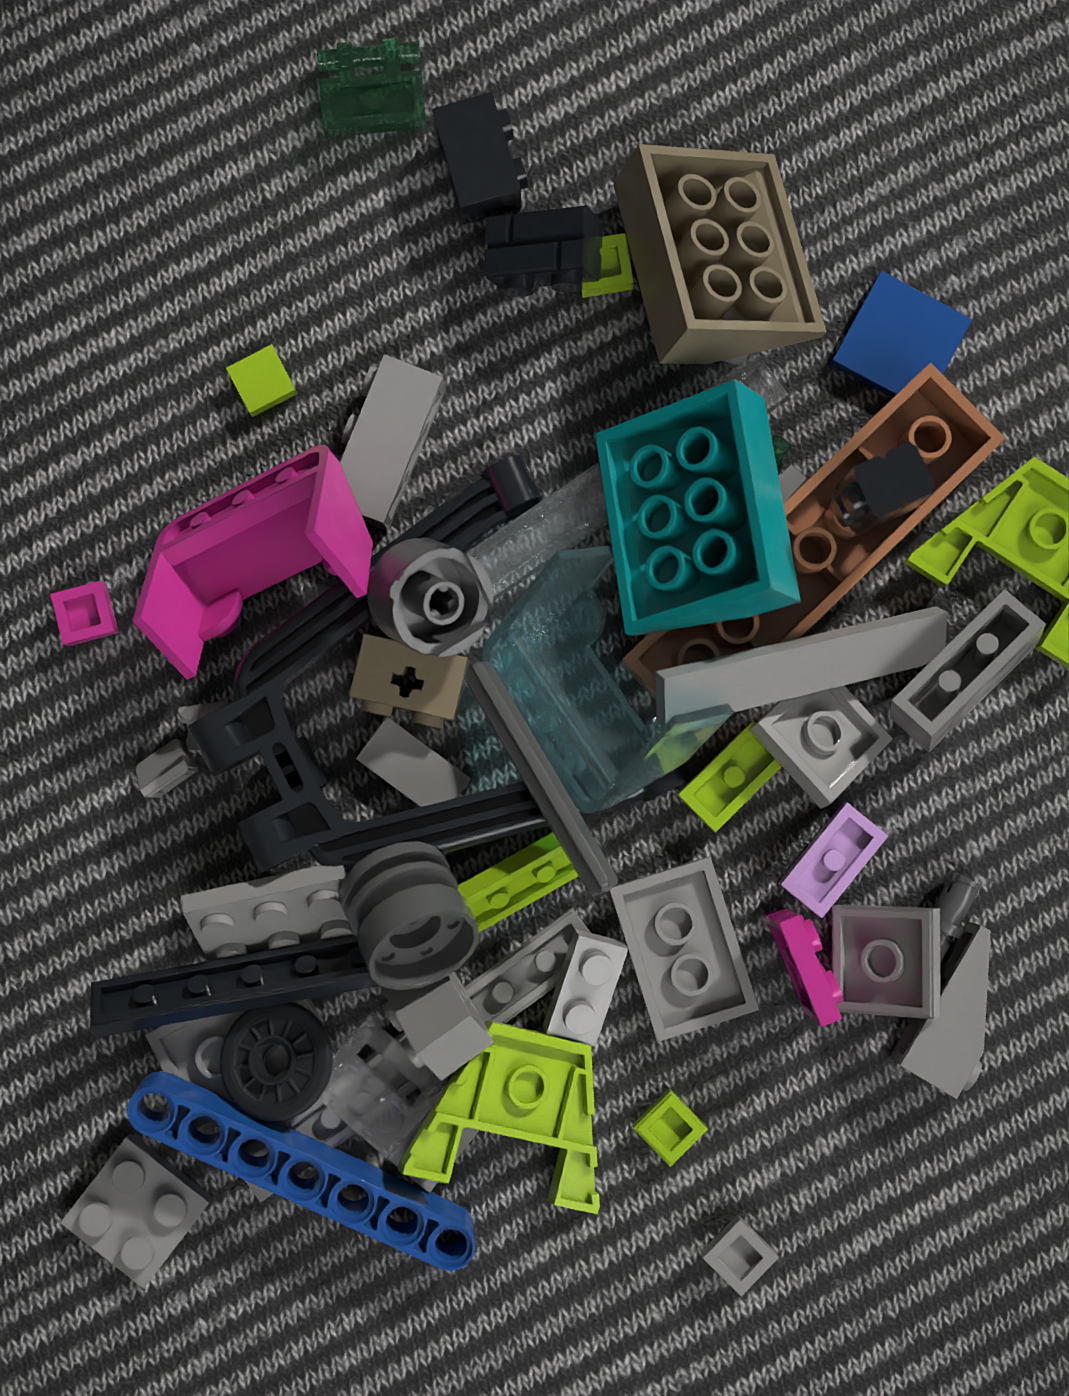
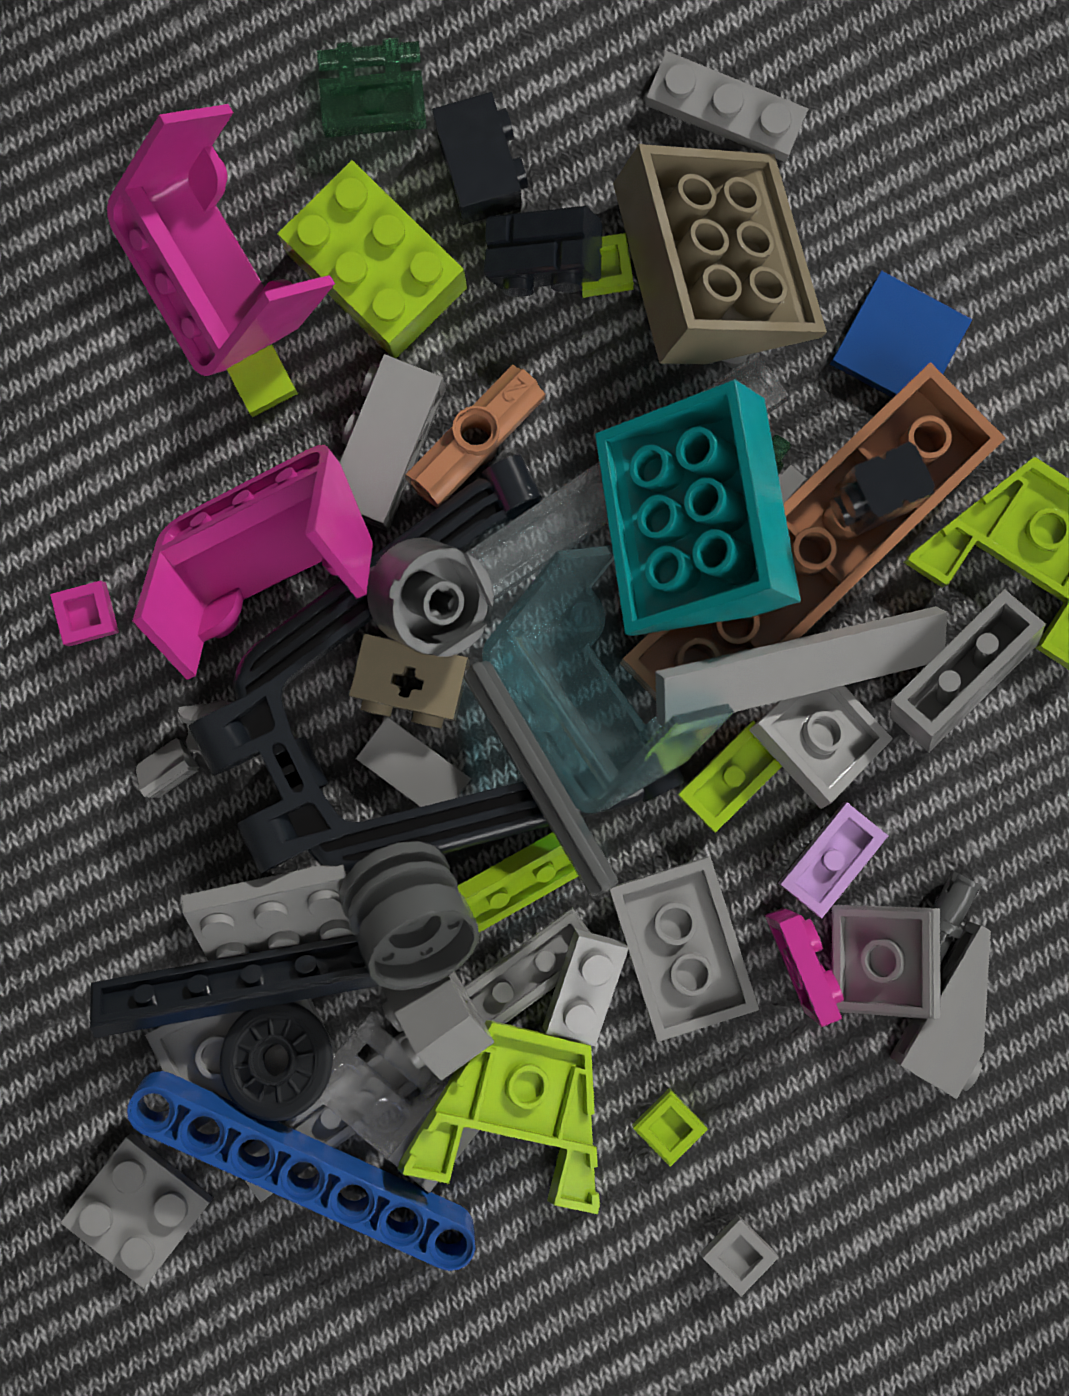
none -> dark pink windscreen [107,104,335,376]
none -> lime brick [277,160,467,358]
none -> nougat piece [405,365,545,508]
none -> light grey plate [645,51,808,162]

